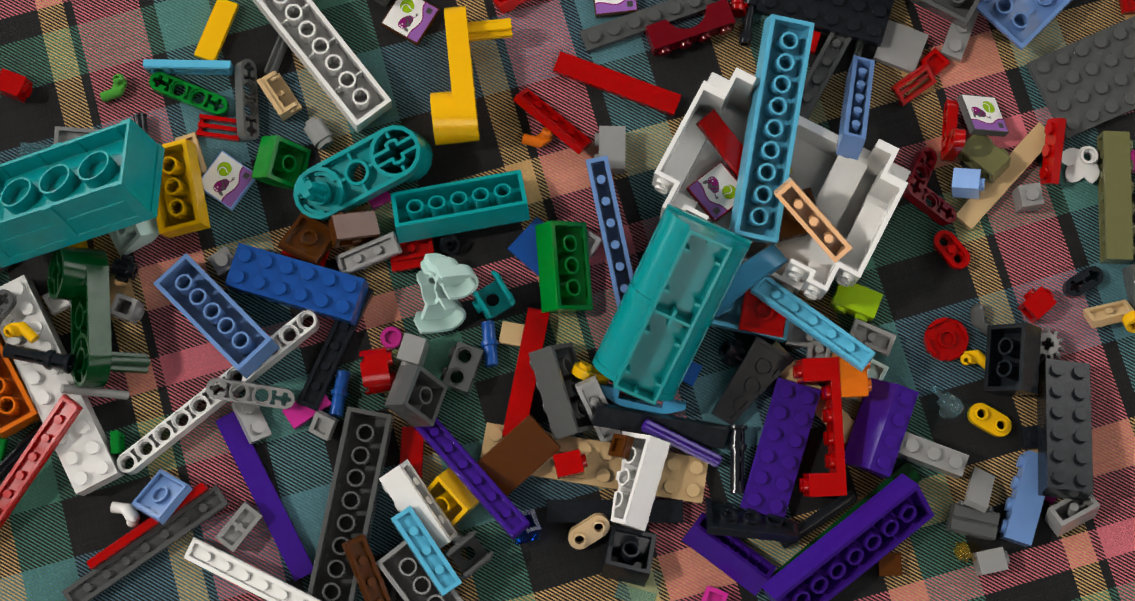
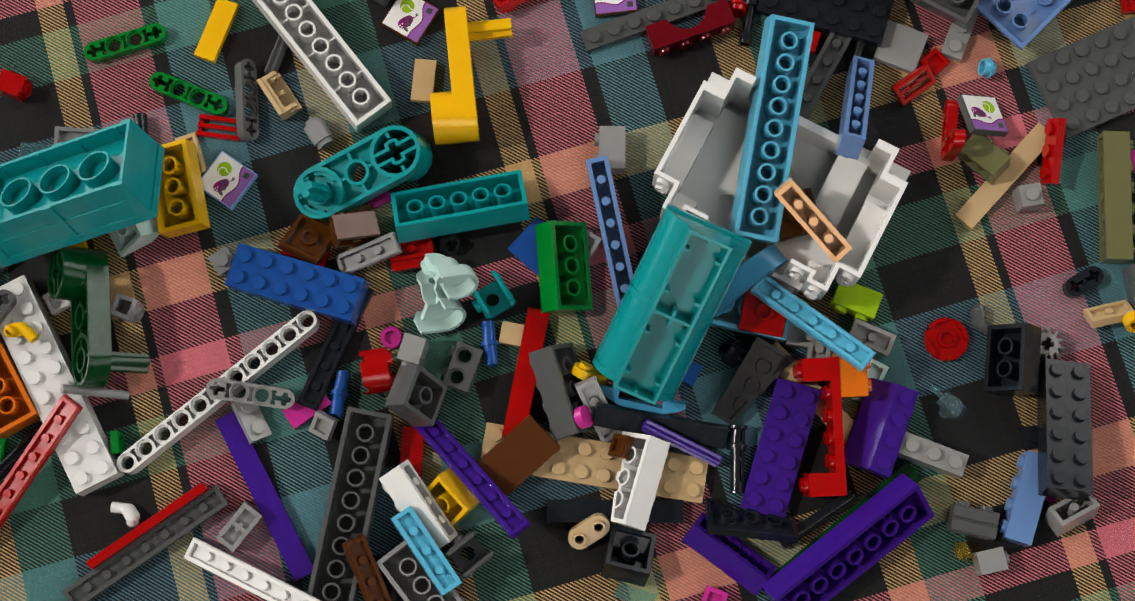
black pin [2,343,75,374] -> none
bright green arm [100,74,127,103] -> none
black gear [111,254,139,283] -> none
medium blue tile [131,469,192,525] -> none
medium azure tile [143,59,234,75] -> none
medium blue brick [153,253,280,379] -> none
green slope [251,135,312,190] -> none
red tile [513,88,593,154] -> none
clear blue brick [514,509,541,546] -> none
orange arm [522,127,553,148] -> none
red tile [553,51,682,117] -> none
red brick [553,449,588,479] -> none
tile [686,161,737,223] -> none
red tile [696,109,743,177] -> none
reddish brown tile [877,552,902,576] -> none
dark red beam [903,146,957,226] -> none
red plate [932,230,970,270] -> none
light blue brick [951,168,985,199] -> none
yellow arm [960,350,986,369] -> none
light grey tile [963,467,995,513] -> none
yellow plate [967,403,1012,437] -> none
red brick [1017,286,1057,324] -> none
white plate [1061,146,1100,184] -> none
none -> green beam [84,23,168,64]
none -> tan tile [411,59,437,104]
none -> dark pink tile [573,405,593,429]
none -> medium azure plate [978,57,997,79]

